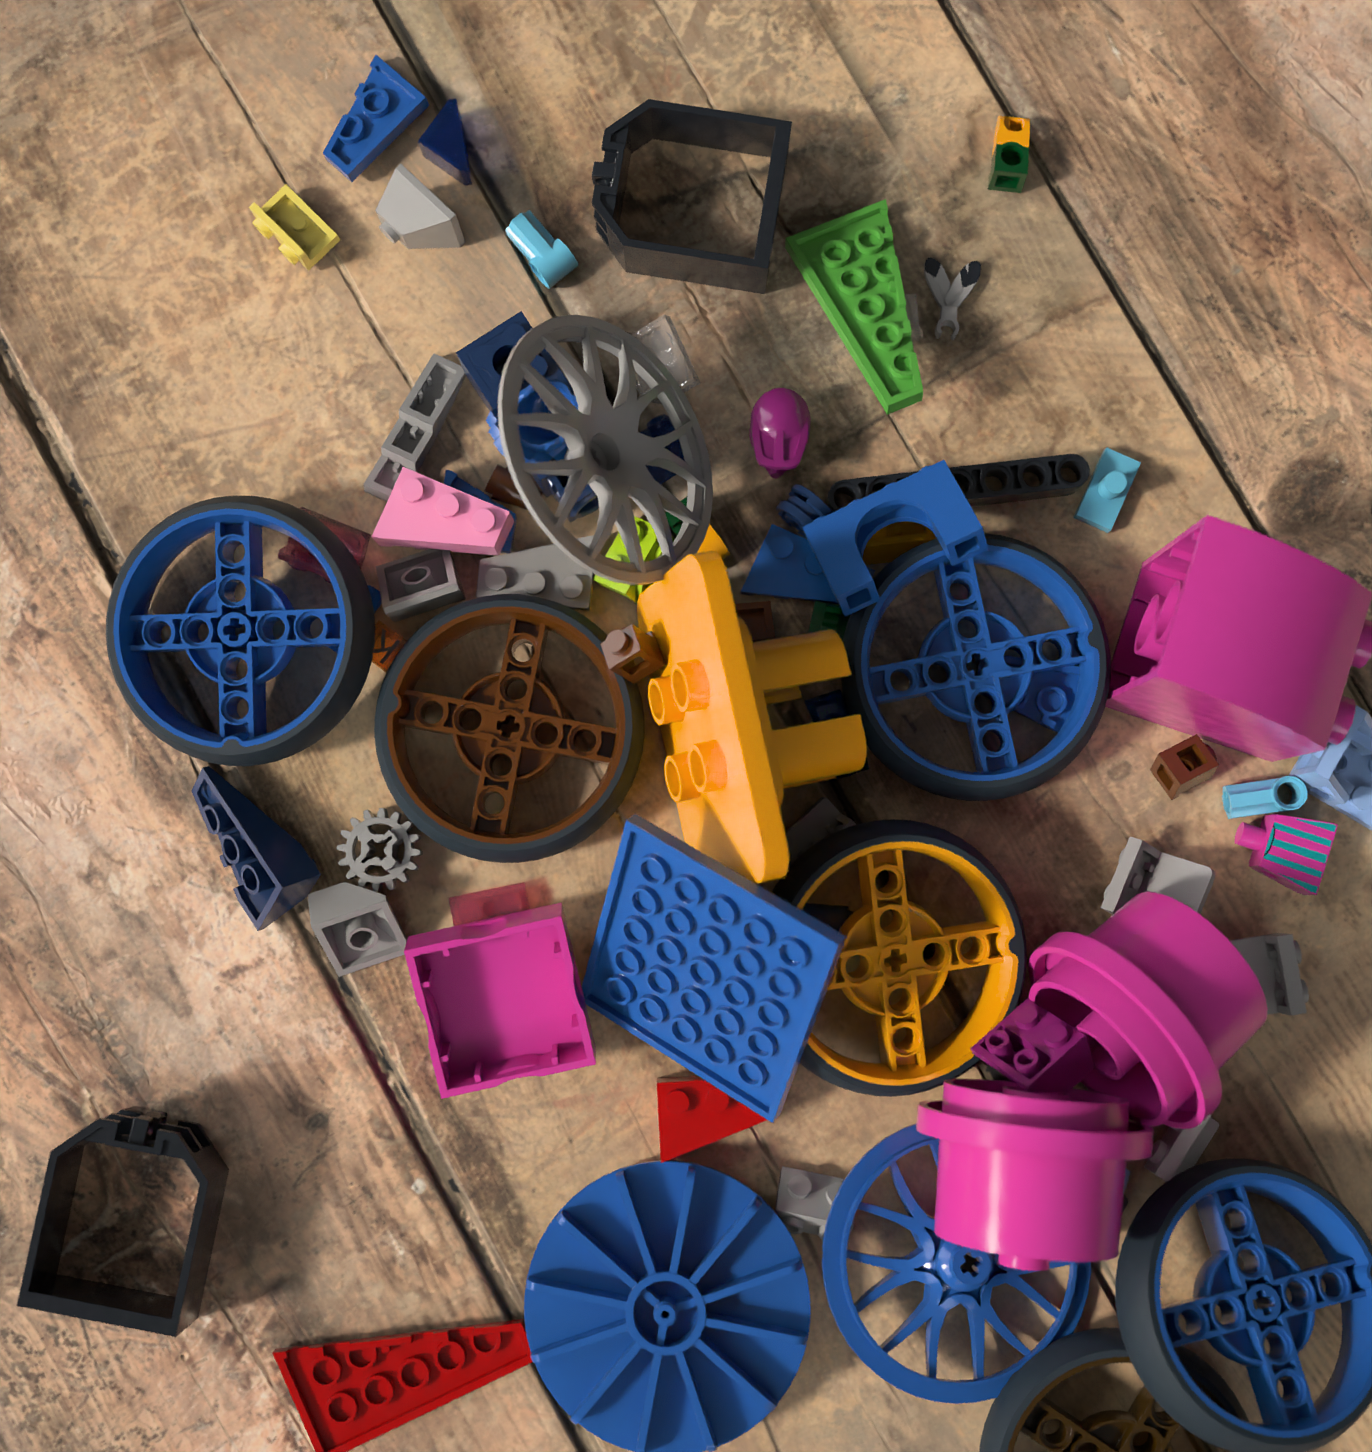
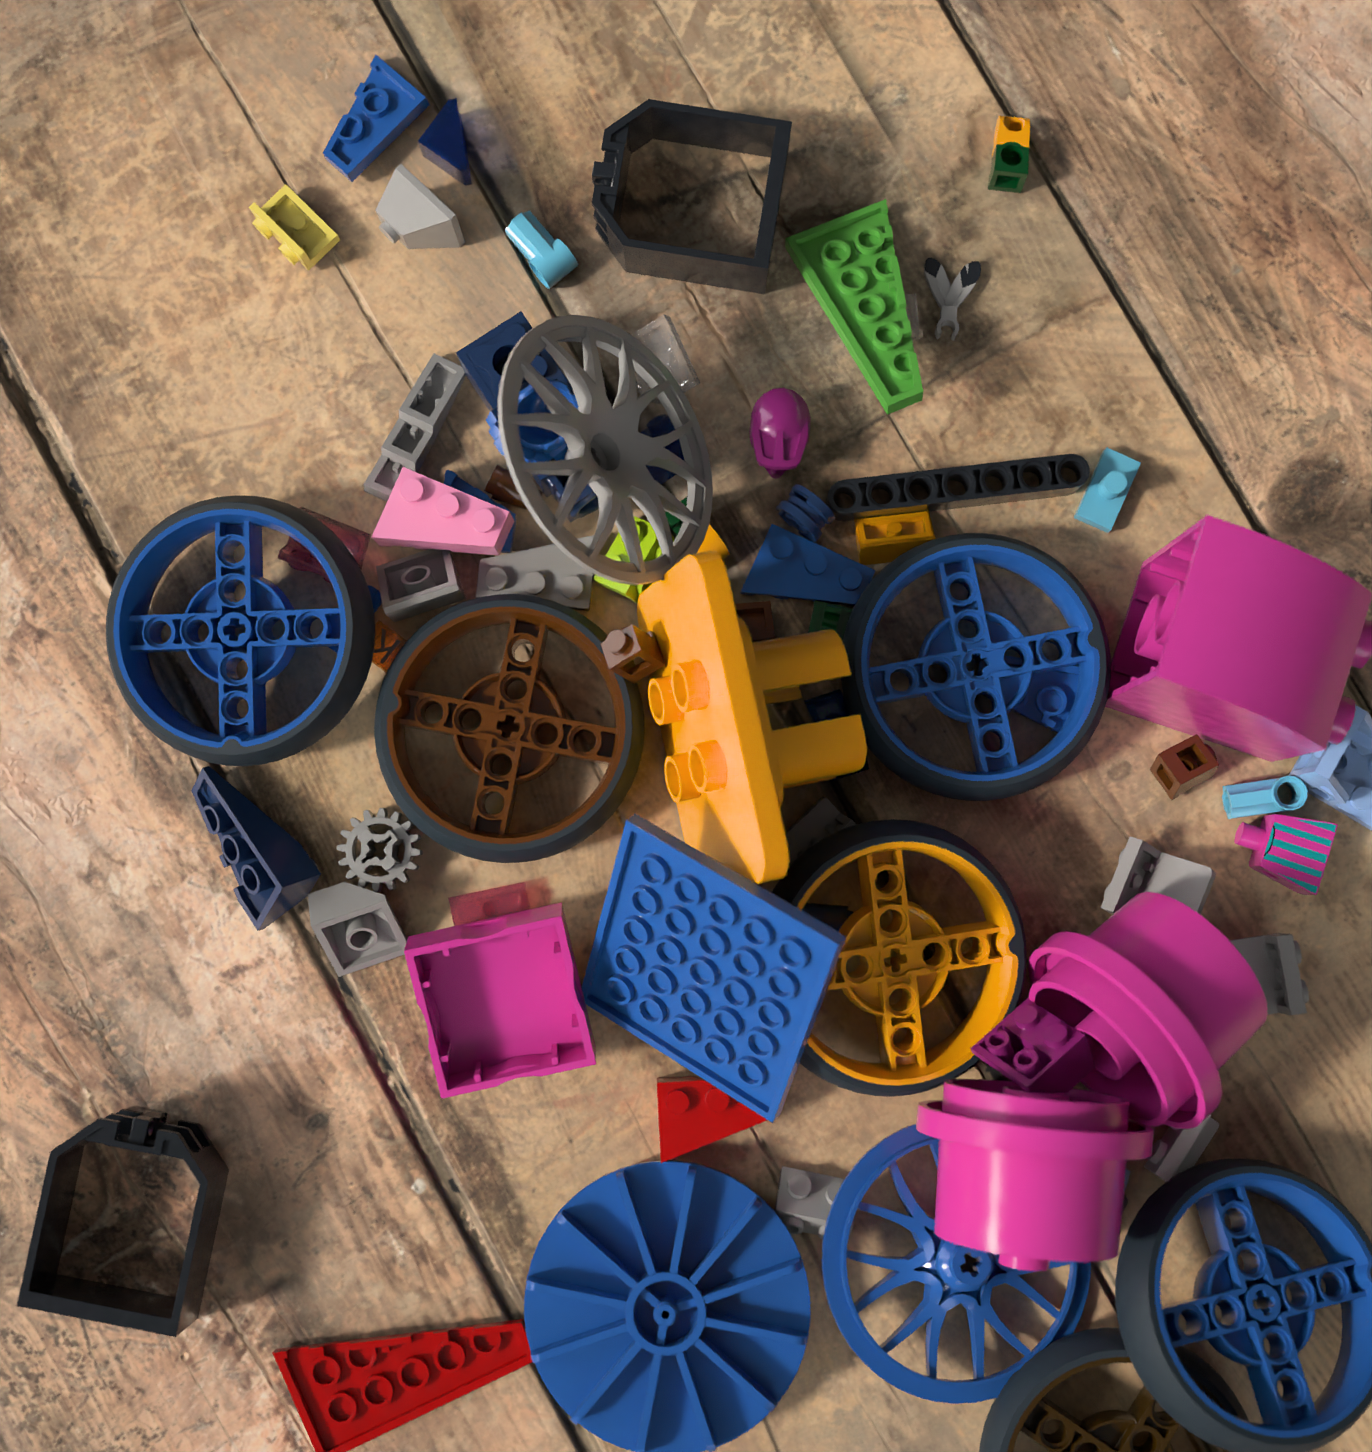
blue arch [802,460,988,617] -> none

